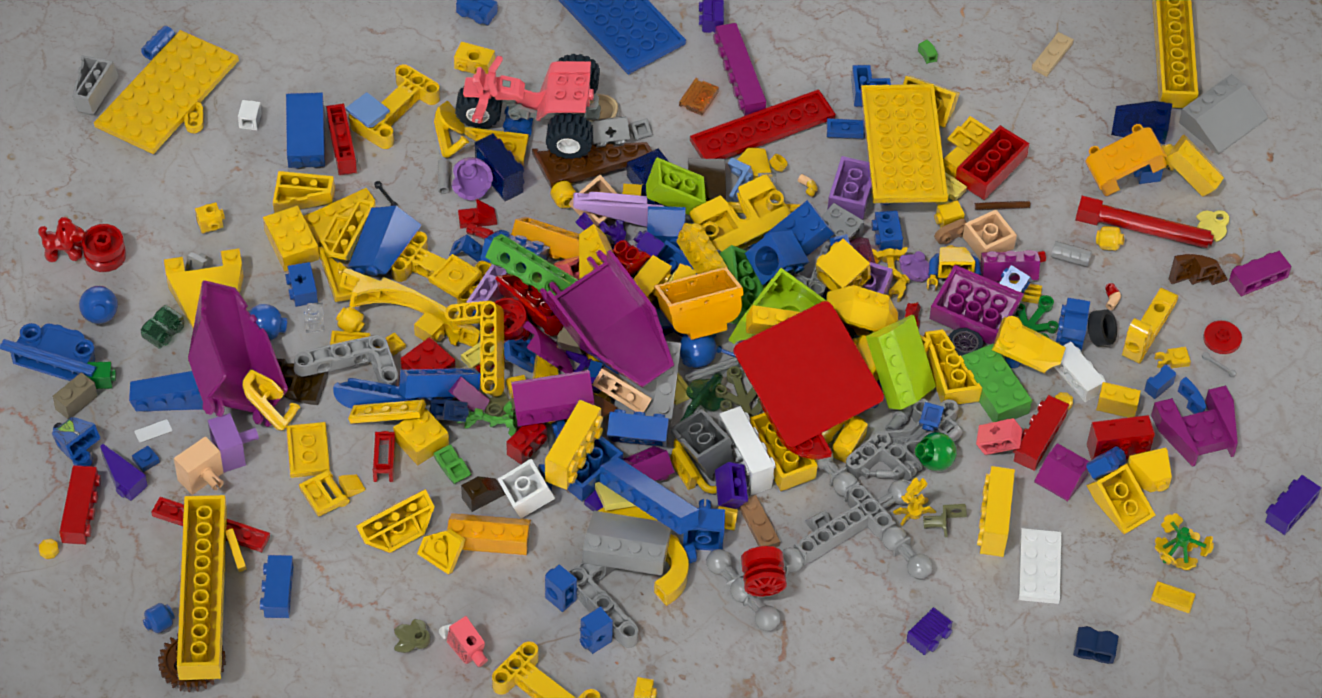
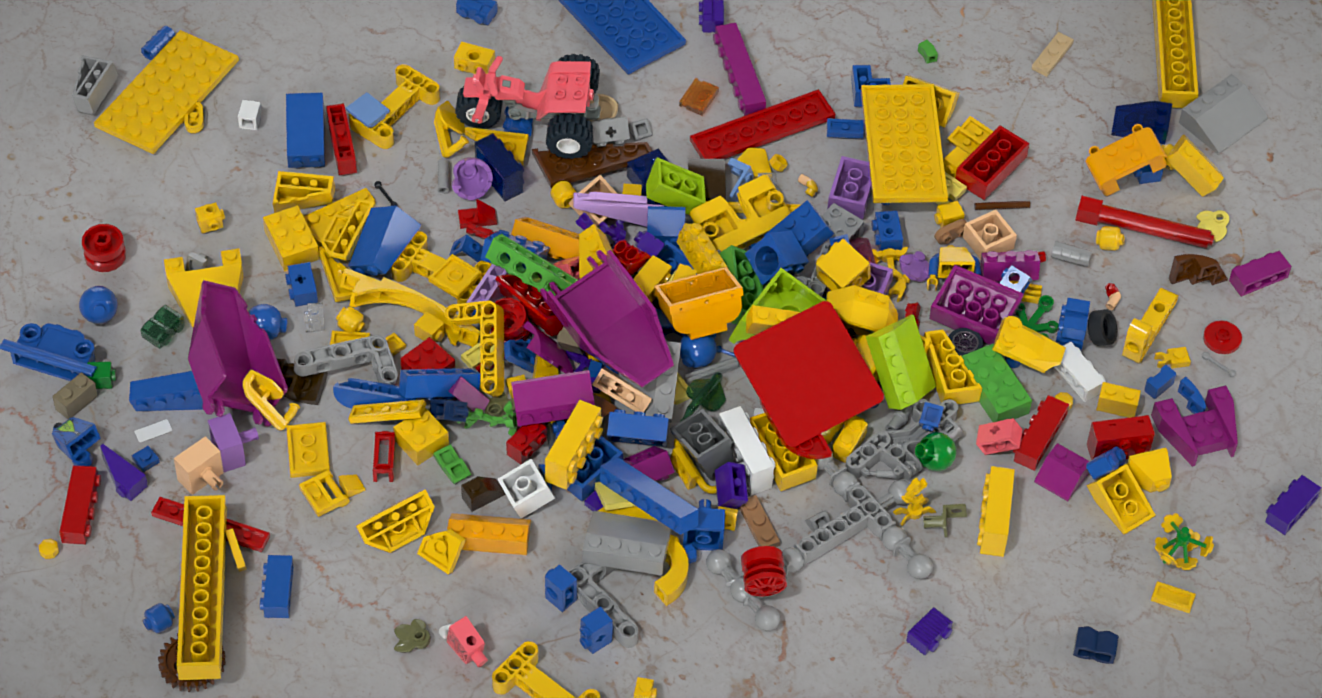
red animal [38,217,85,262] -> none
olive plant [715,366,762,418] -> none
white plate [1019,528,1061,604] -> none

